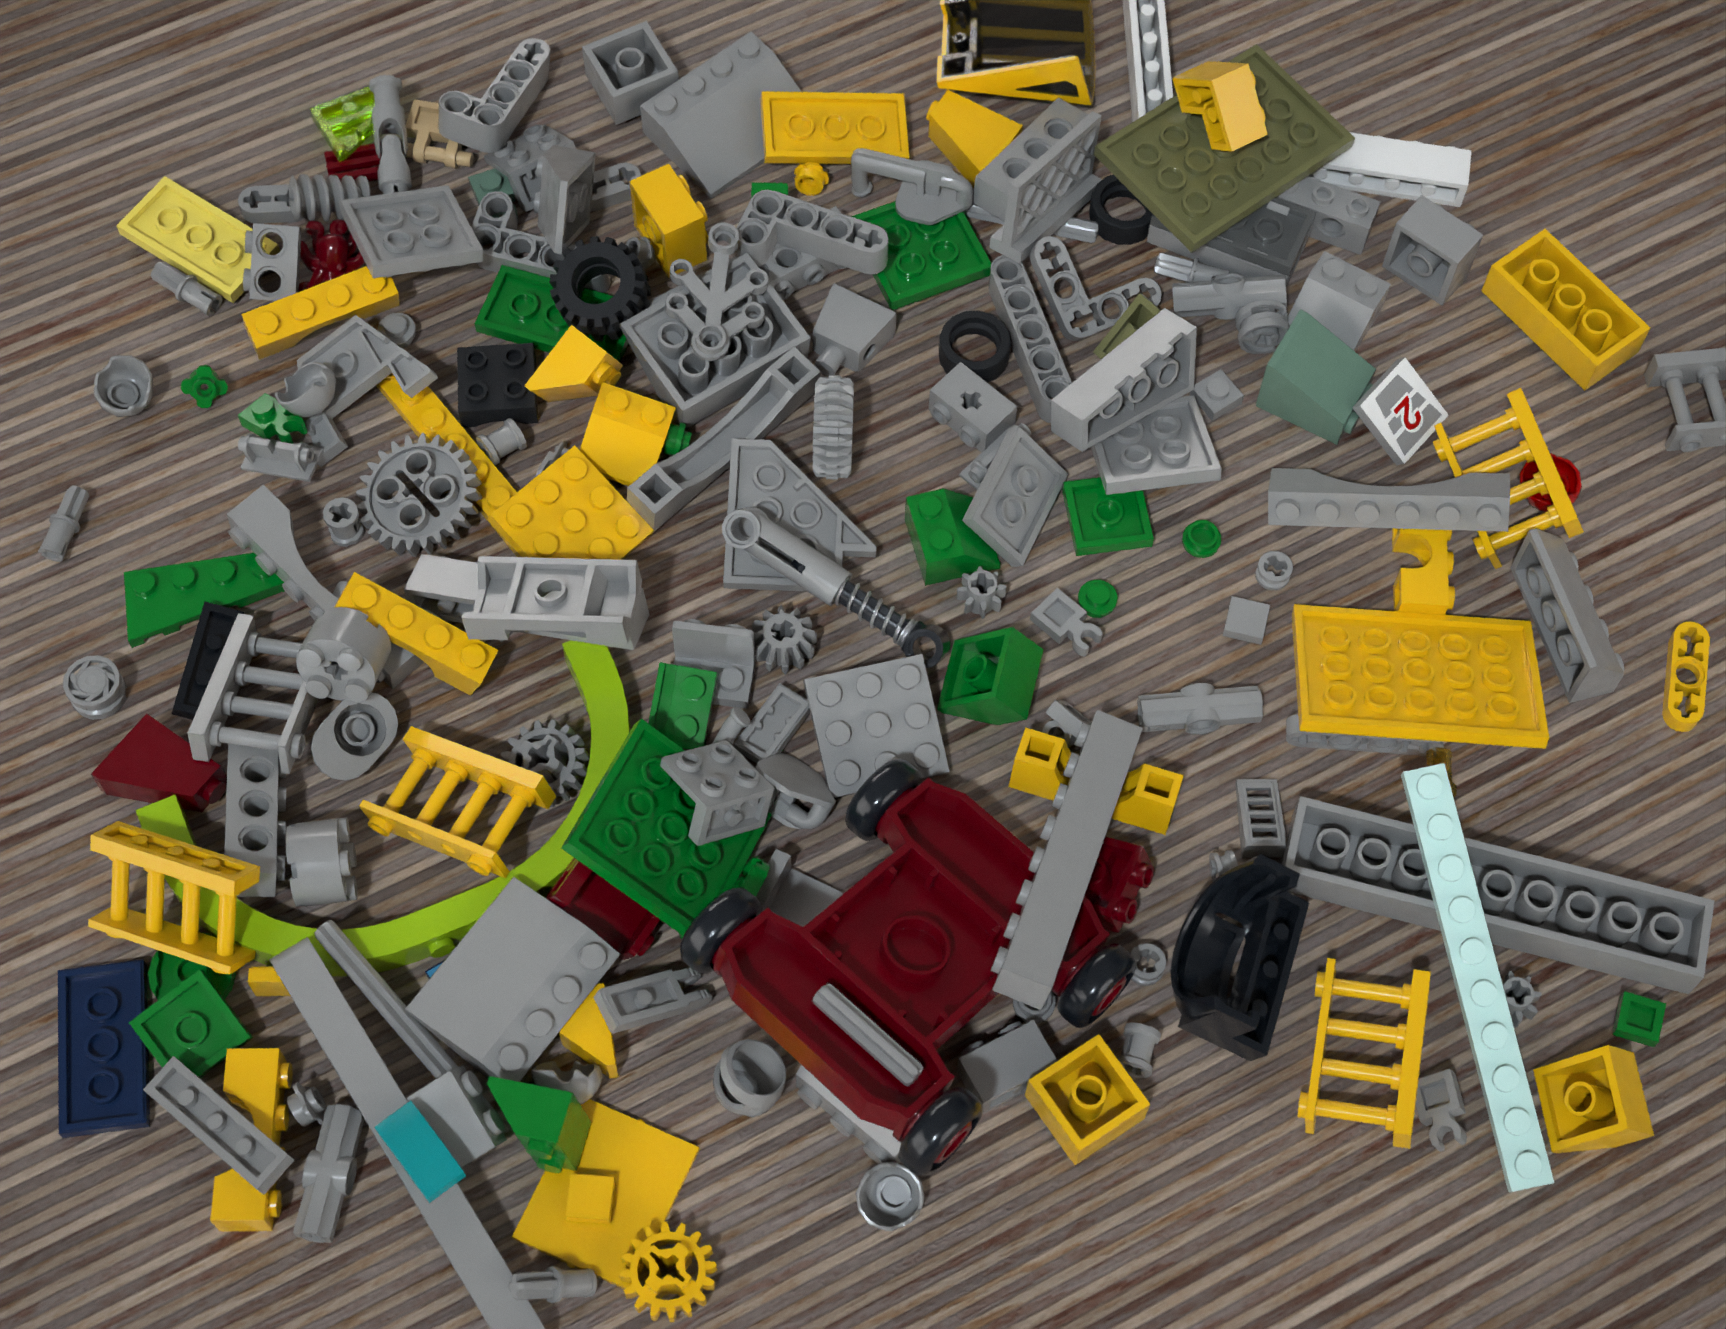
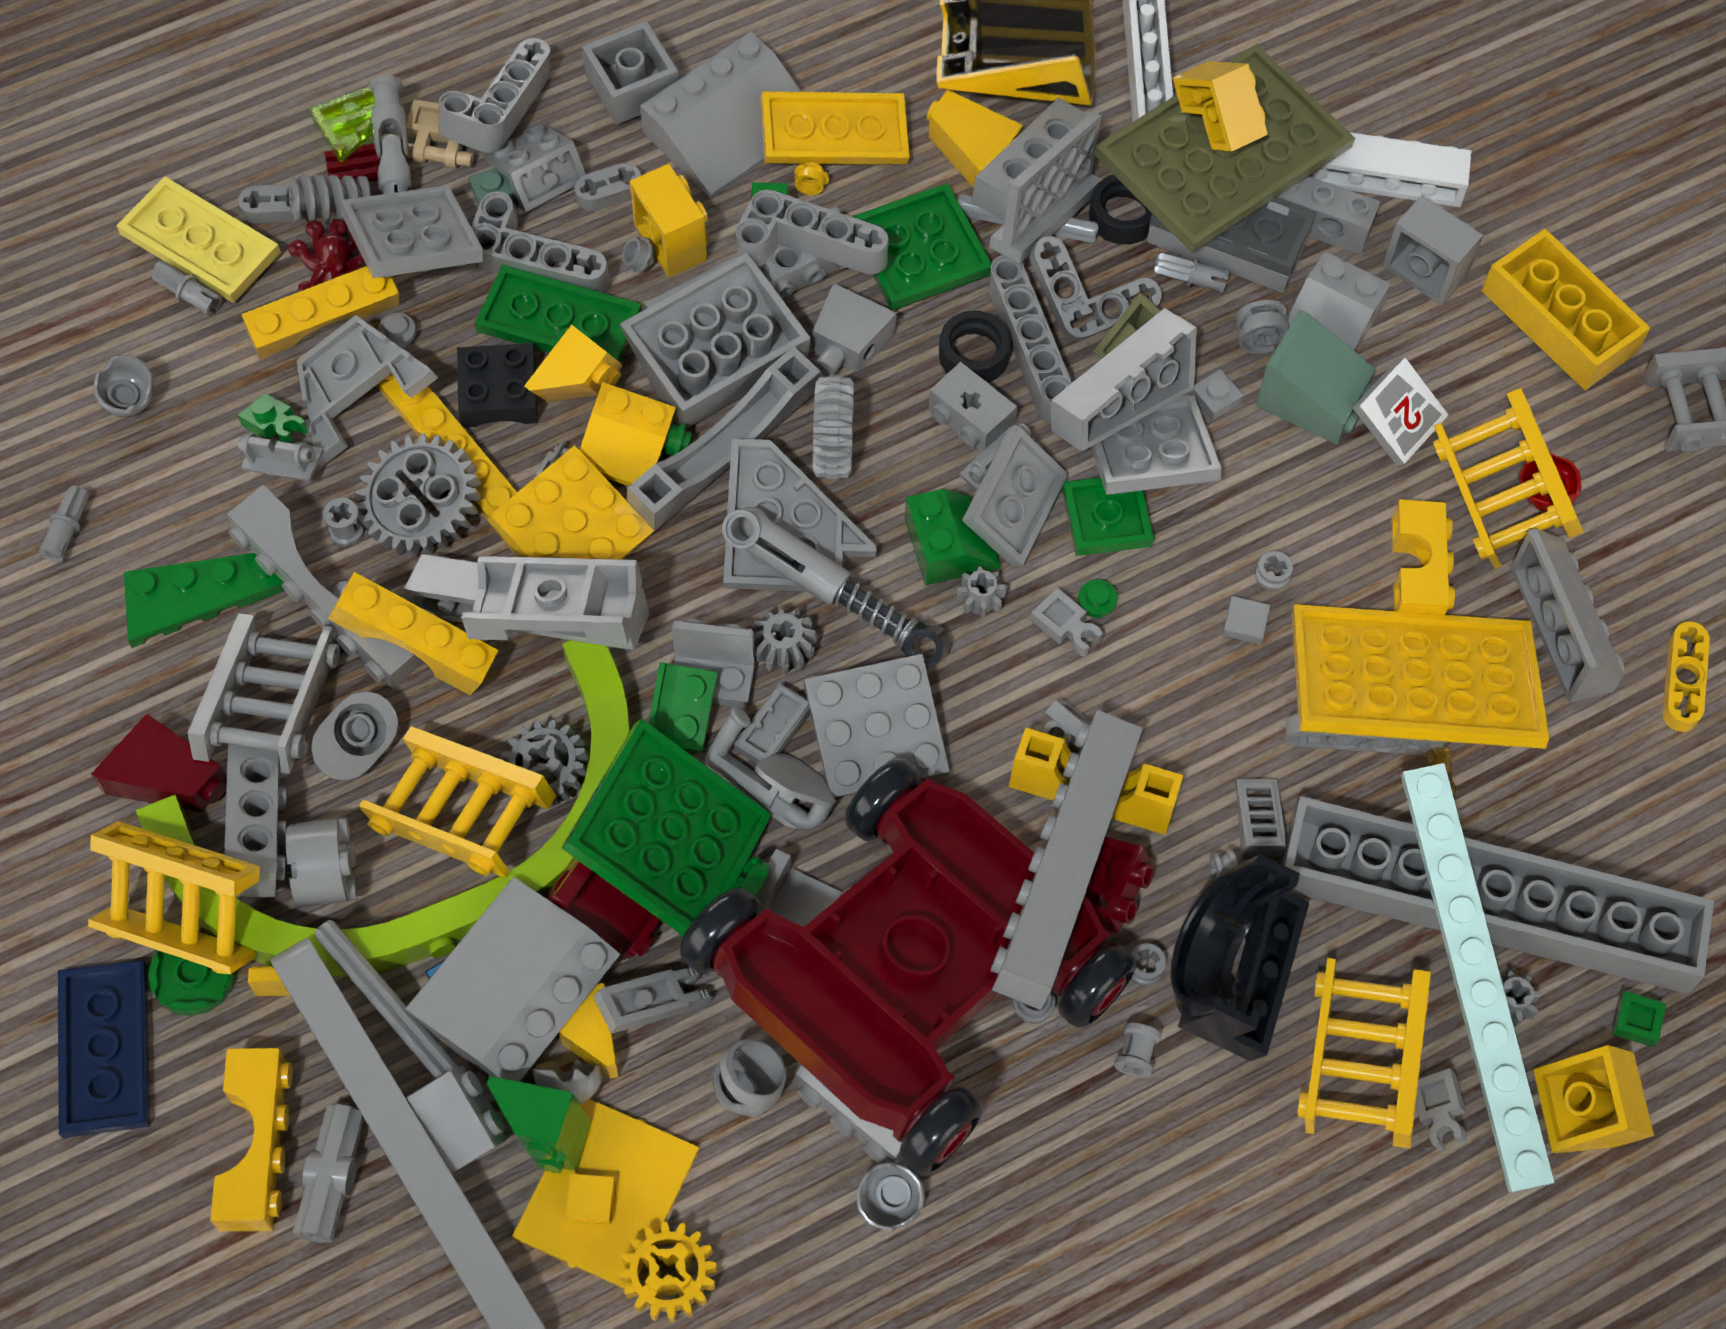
light grey wheel [63,655,127,720] -> none
green plate [129,969,253,1078] -> none
light grey plate [143,1056,294,1195] -> none
black plate [172,601,244,720] -> none
green plate [181,365,228,408] -> none
light grey brick [243,223,302,301] -> none
light grey hair [275,362,336,417] -> none
light grey plate [287,1082,326,1127] -> none
light grey brick [296,607,391,702] -> none
teal slope [374,1100,466,1203] -> none
light grey bush [476,418,527,466] -> none
light grey axle [509,1266,597,1303] -> none
light grey slope [534,145,596,254] -> none
black tyre [549,236,651,341] -> none
light grey bracket [660,741,774,846] -> none
light grey plant [665,222,768,361] -> none
light grey axle [812,984,923,1086] -> none
light grey piece [851,148,973,225] -> none
green slope [937,627,1044,725] -> none
light grey brick [957,1020,1057,1114] -> none
yellow brick [1025,1034,1150,1165] -> none
light grey piece [1137,683,1263,735] -> none
light grey piece [1172,273,1287,320] -> none
green plate [1182,520,1221,558] -> none
light grey arch [1268,468,1510,532] -> none

